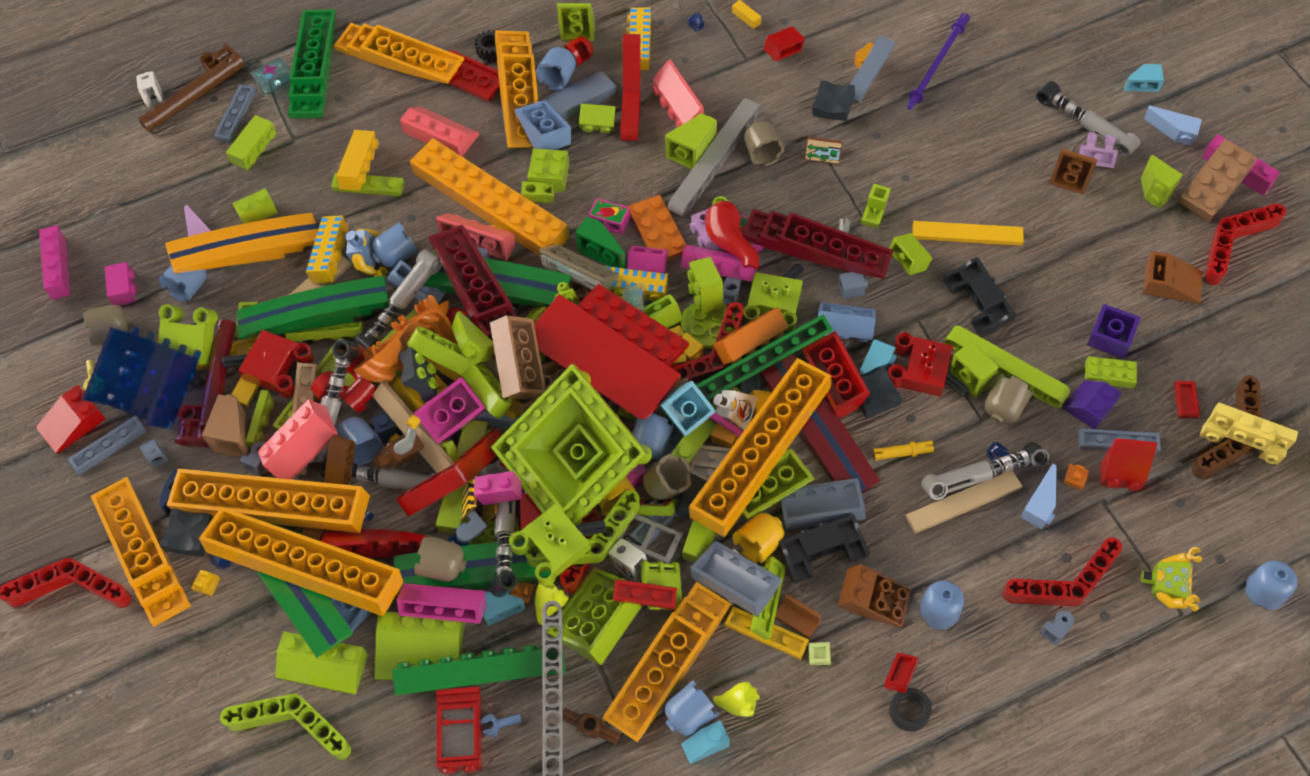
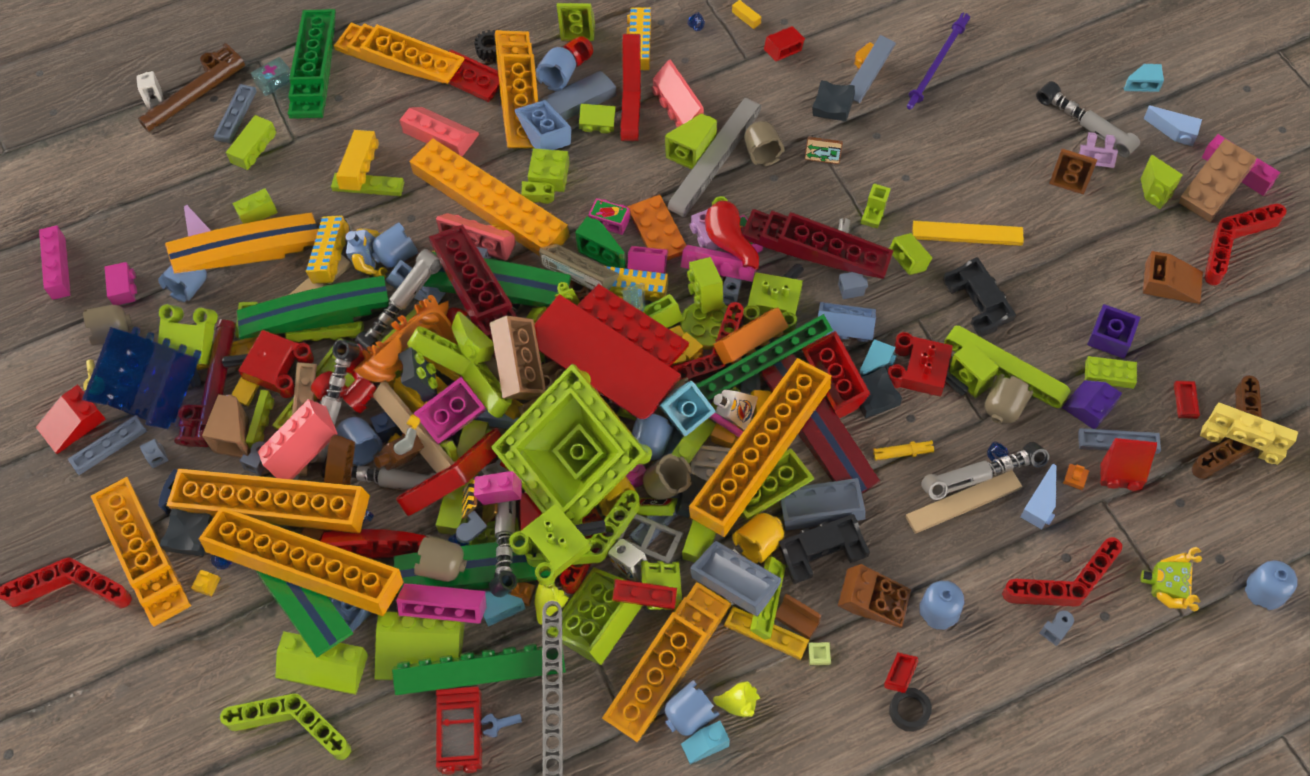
reddish brown axle [563,708,621,744] -> none

